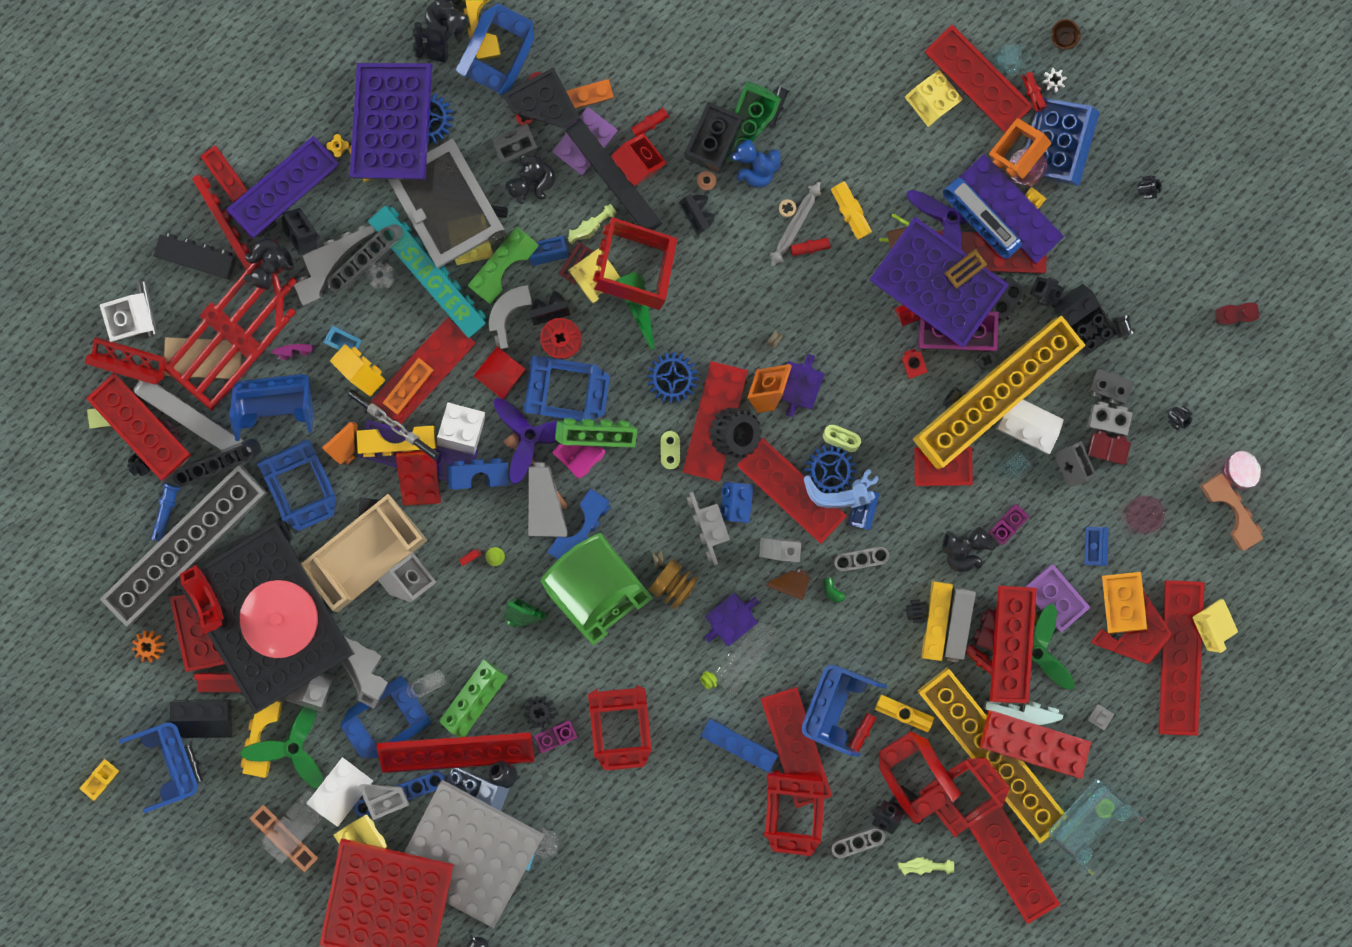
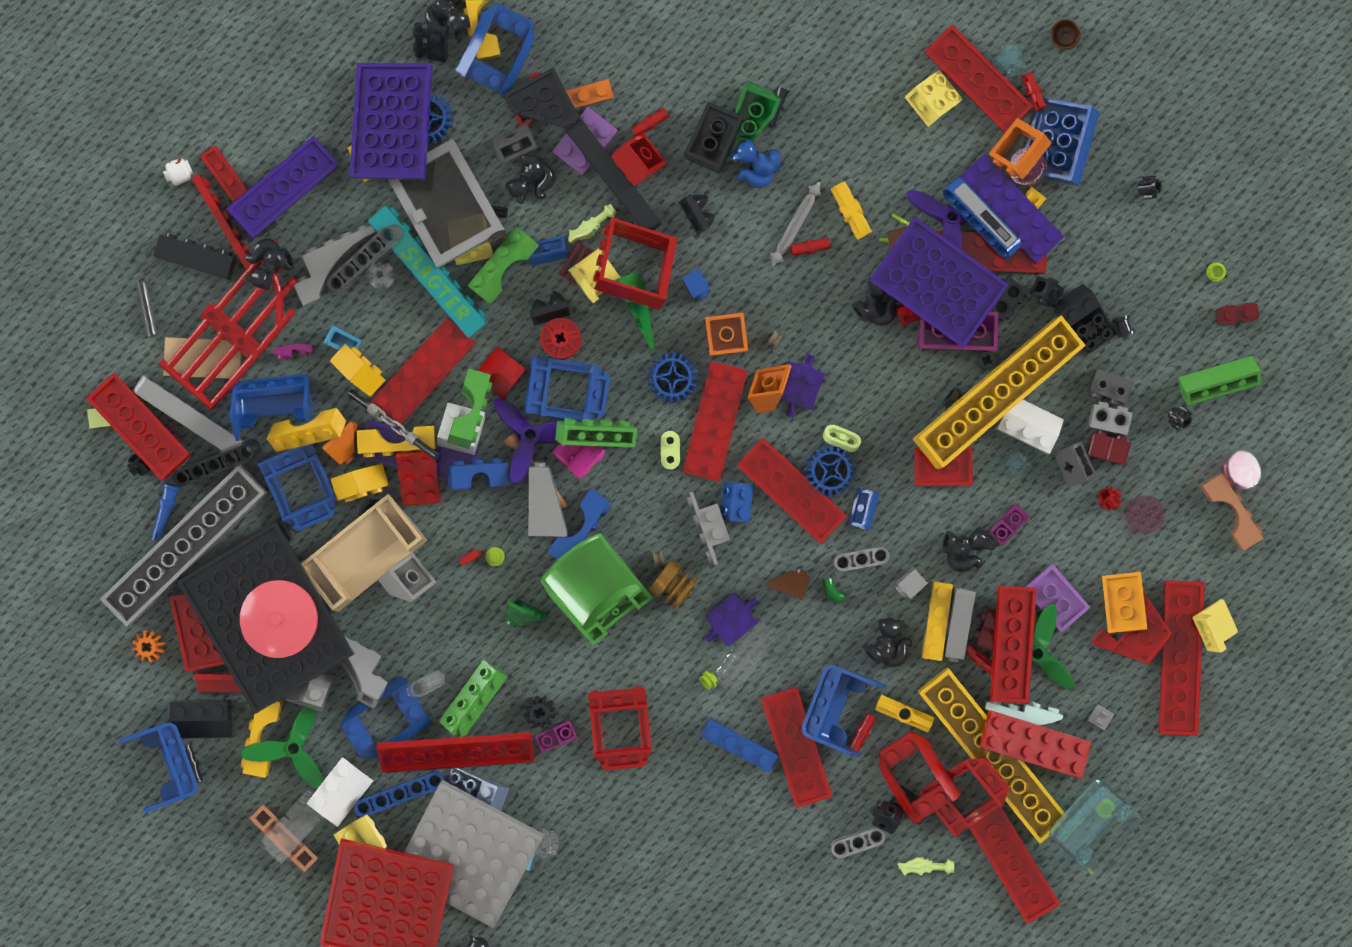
yellow slope [79,759,119,801] -> none
red fence [85,337,166,385] -> none
white brick [100,293,154,342] -> none
red arch [180,565,224,634] -> none
black brick [282,208,317,255] -> none
yellow plate [326,134,349,157] -> none
light grey wing [359,784,409,820] -> none
orange plate [383,358,434,415] -> none
light grey arch [489,285,533,350] -> none
black head [489,761,517,789] -> none
nougat plate [697,171,716,190] -> none
black tyre [709,407,762,458] -> none
light grey slope [759,537,801,562] -> none
red wedge [764,769,824,856] -> none
tan bush [779,199,796,217] -> none
light blue piece [804,469,879,508] -> none
red brick [901,349,928,379] -> none
black gear [906,599,927,623] -> none
pearl gold tile [944,249,987,289] -> none
white gear [1042,68,1067,93] -> none
blue slope [1085,526,1109,566] -> none
none -> white head [163,158,193,186]
none -> yellow arch [267,408,346,452]
none -> yellow brick [331,464,389,502]
none -> bright green arch [447,368,492,449]
none -> blue brick [682,269,710,301]
none -> orange brick [705,313,748,357]
none -> black animal [852,277,901,326]
none -> black animal [863,617,913,667]
none -> light grey brick [895,568,928,599]
none -> red gear [1098,486,1122,512]
none -> bright green brick [1178,356,1261,406]
none -> lime plate [1206,262,1226,282]

